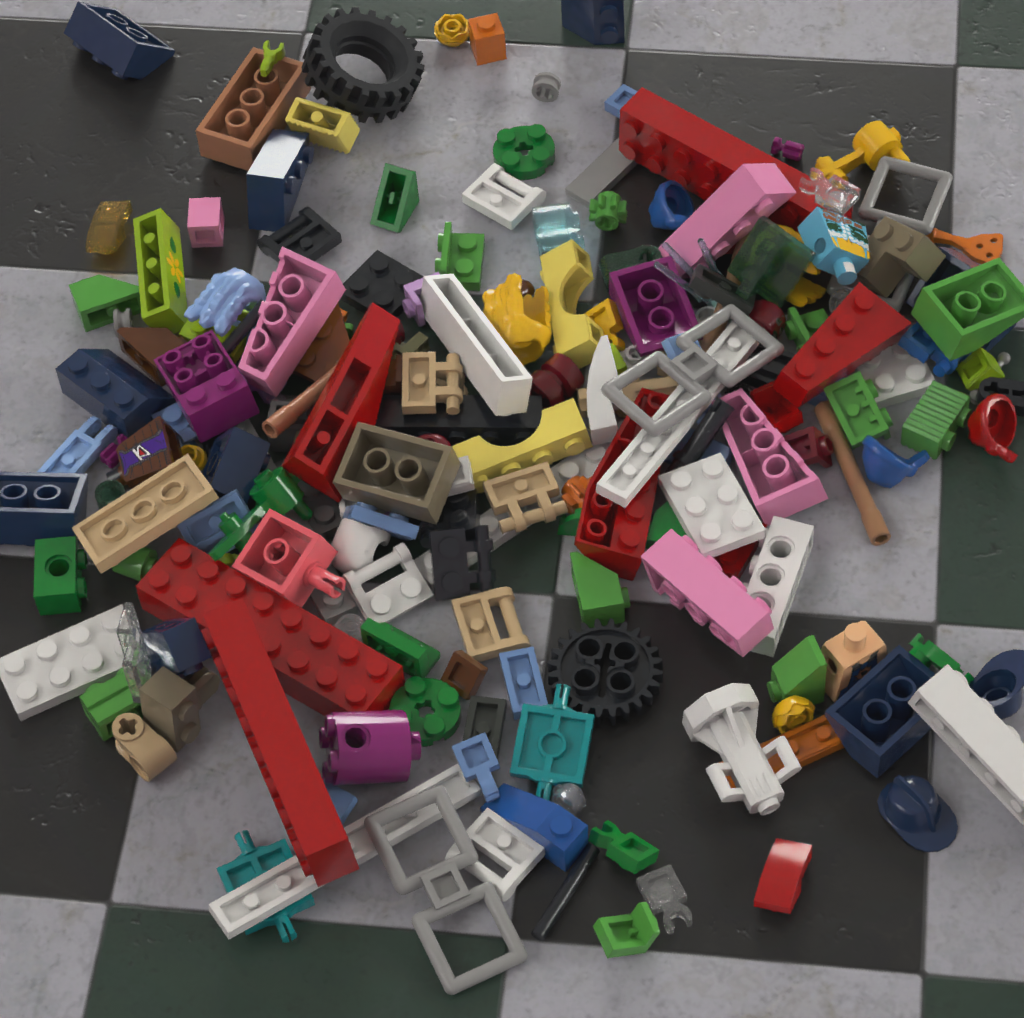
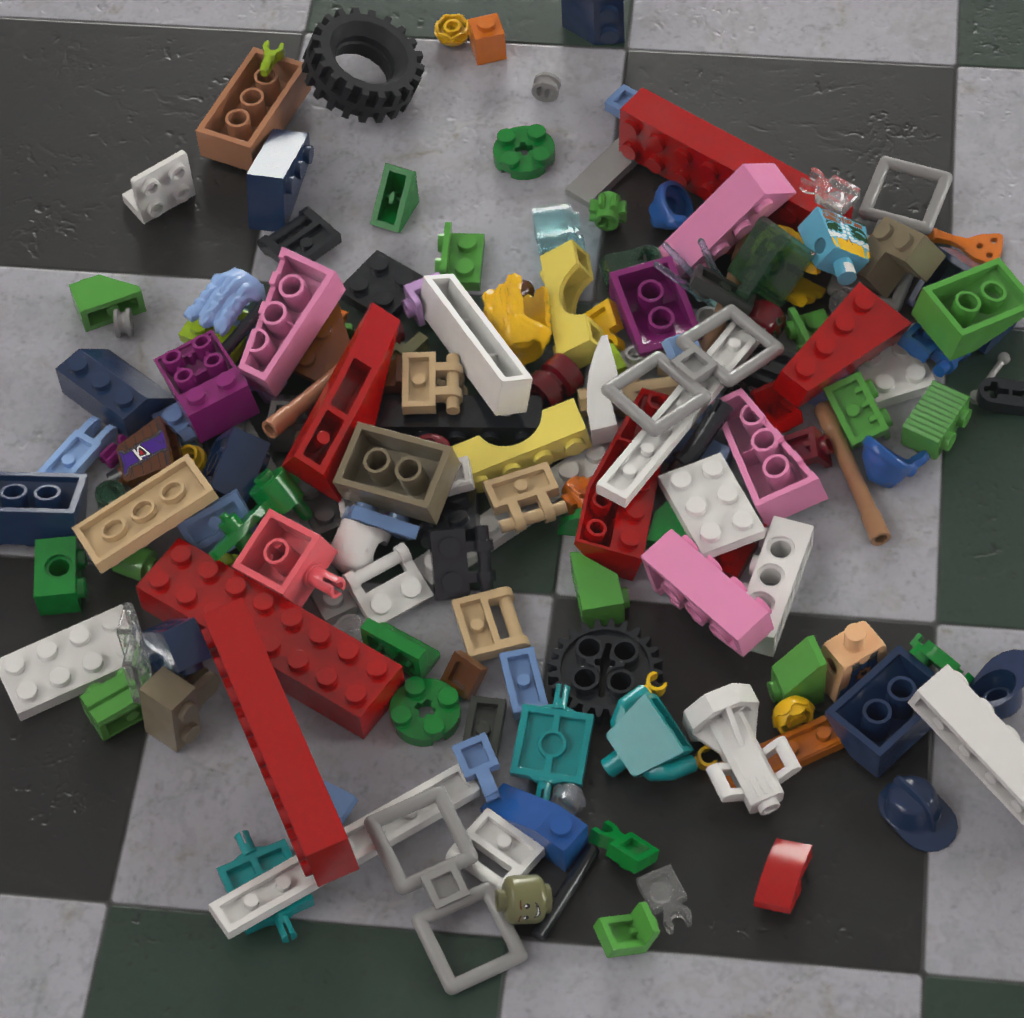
dark blue slope [64,1,175,80] -> none
clear yellow slope [85,200,133,255] -> none
tan piece [112,712,177,782] -> none
reddish brown slope [116,327,187,387] -> none
lime brick [133,208,188,334] -> none
bright pink brick [187,197,225,248] -> none
light yellow brick [285,97,360,154] -> none
magenta cylinder [319,710,421,786] -> none
white plate [462,163,546,230] -> none
magenta piece [771,136,805,161] -> none
yellow piece [812,121,910,191] -> none
lime slope [956,347,1005,391] -> none
red hat [967,393,1018,463] -> none
none -> white bracket [122,150,196,224]
none -> olive head [495,874,552,925]
none -> teal torso [601,671,718,781]

